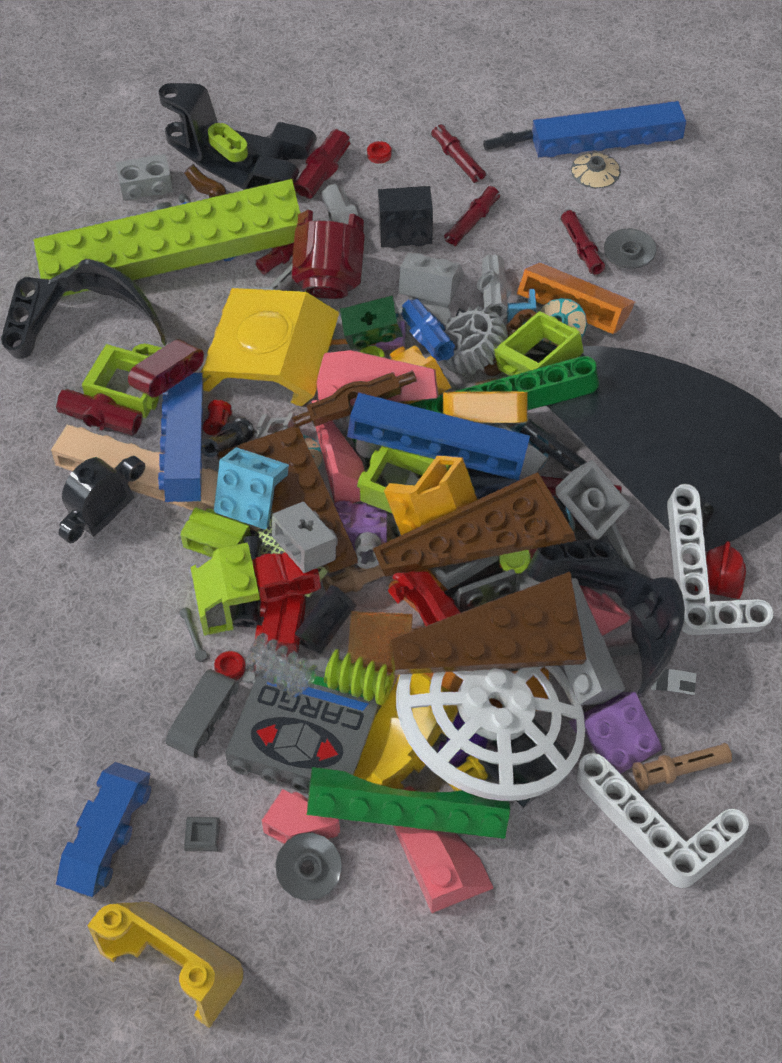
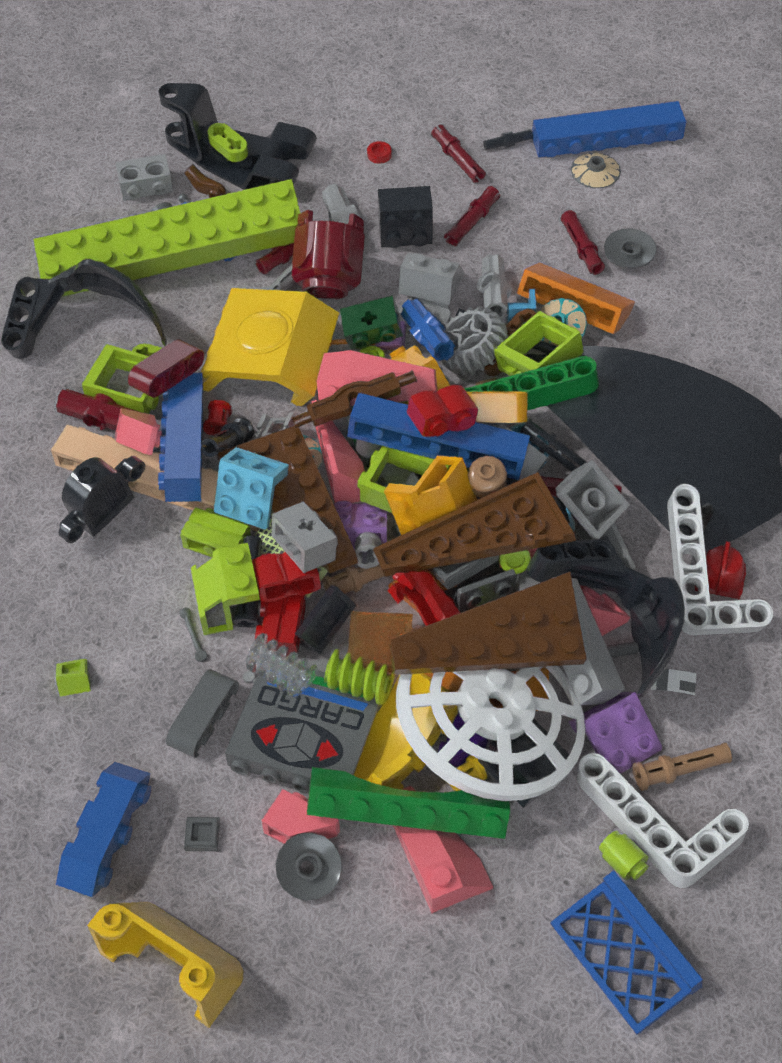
red tile [214,651,246,680] -> none
dark red piece [294,128,351,199] -> none
none -> lime slope [56,659,91,697]
none -> coral slope [115,408,162,455]
none -> red brick [407,385,479,437]
none -> medium nougat head [468,456,508,498]
none -> blue fence [550,870,703,1035]
none -> lime brick [599,830,649,881]

